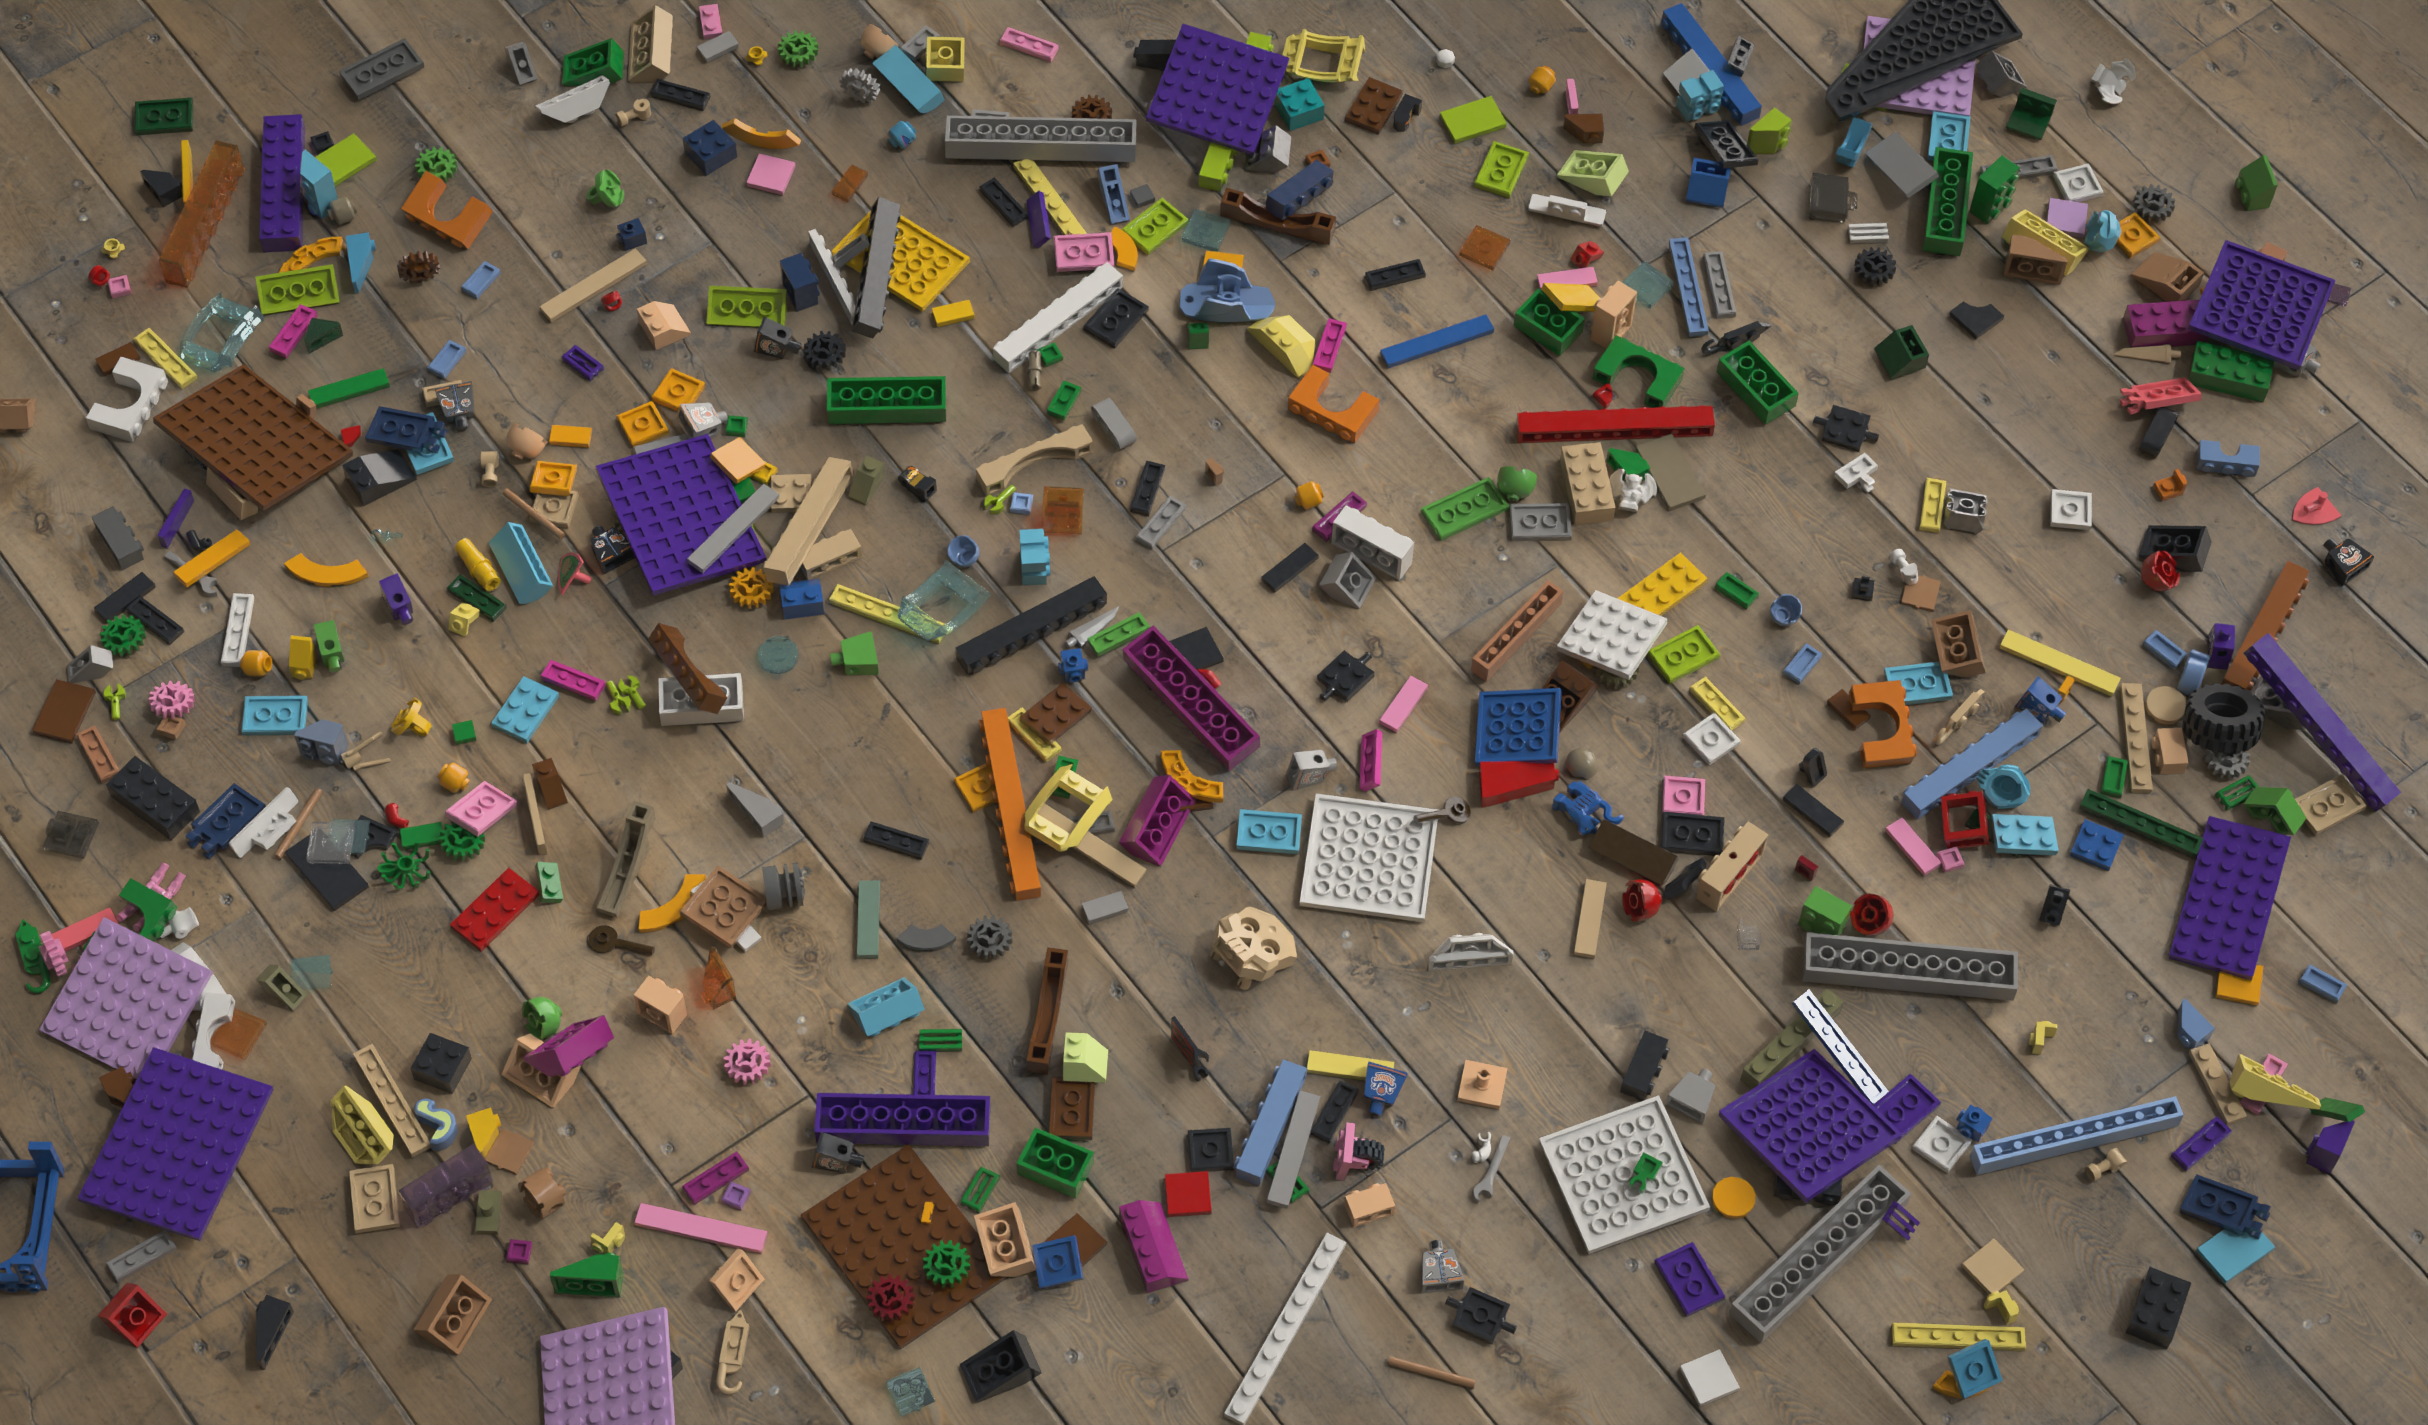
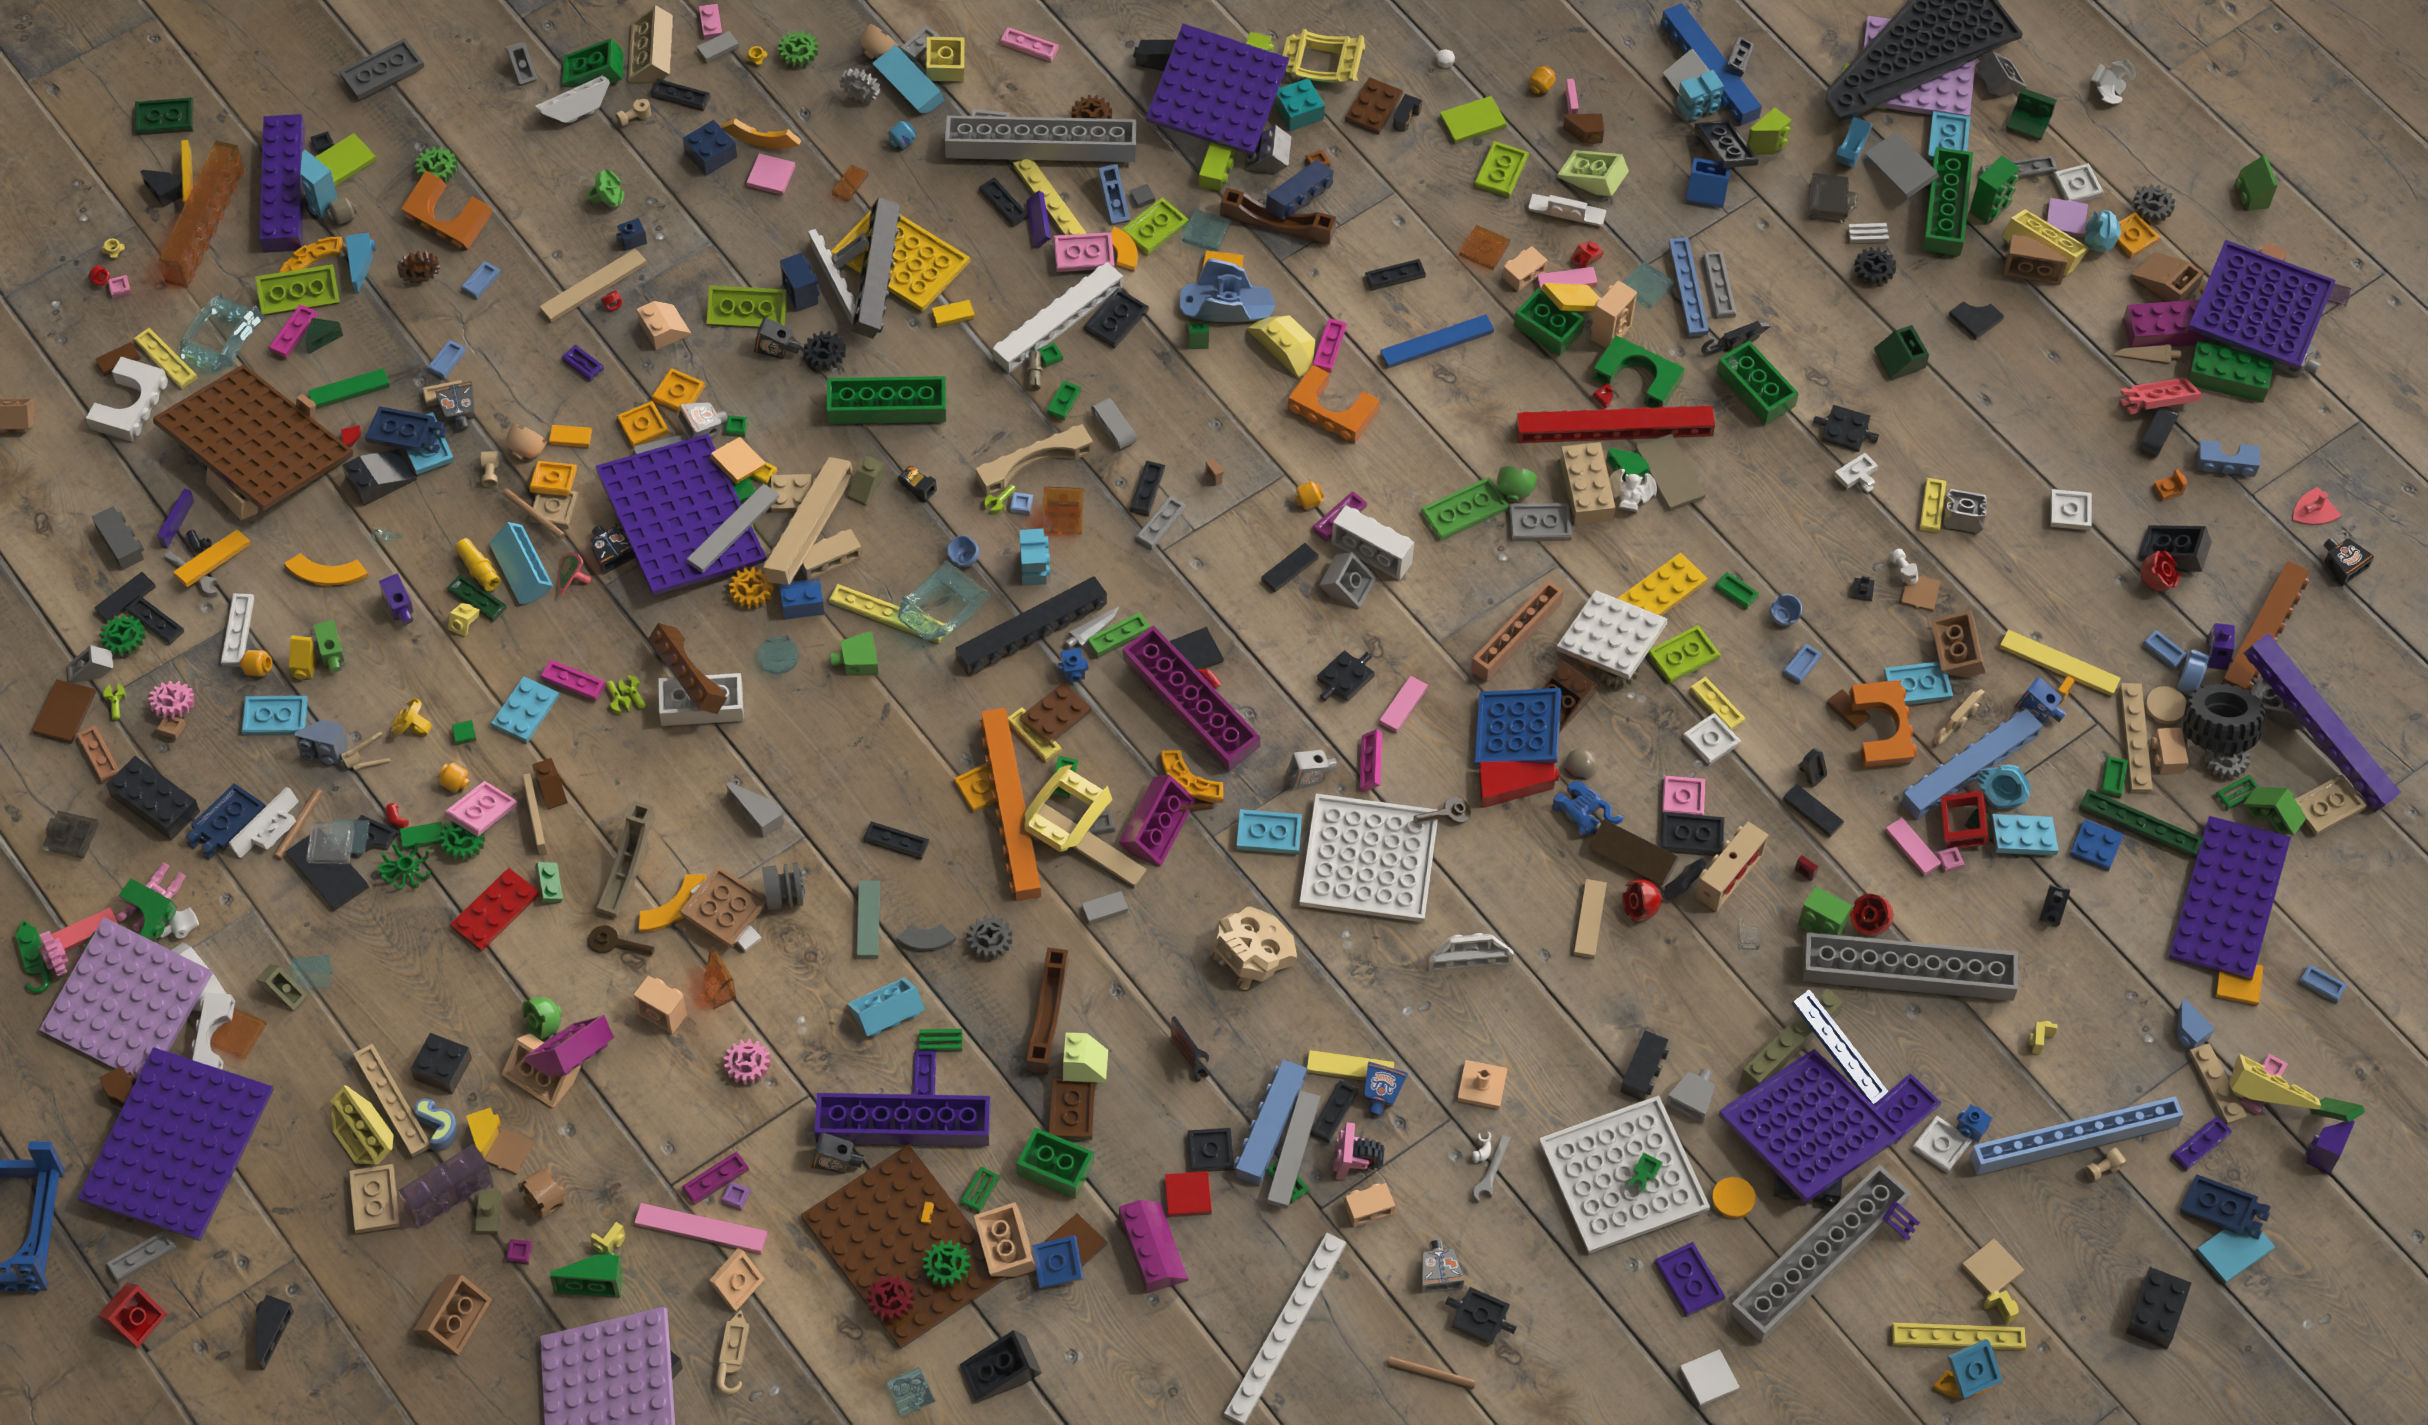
none -> light nougat brick [1502,246,1548,292]

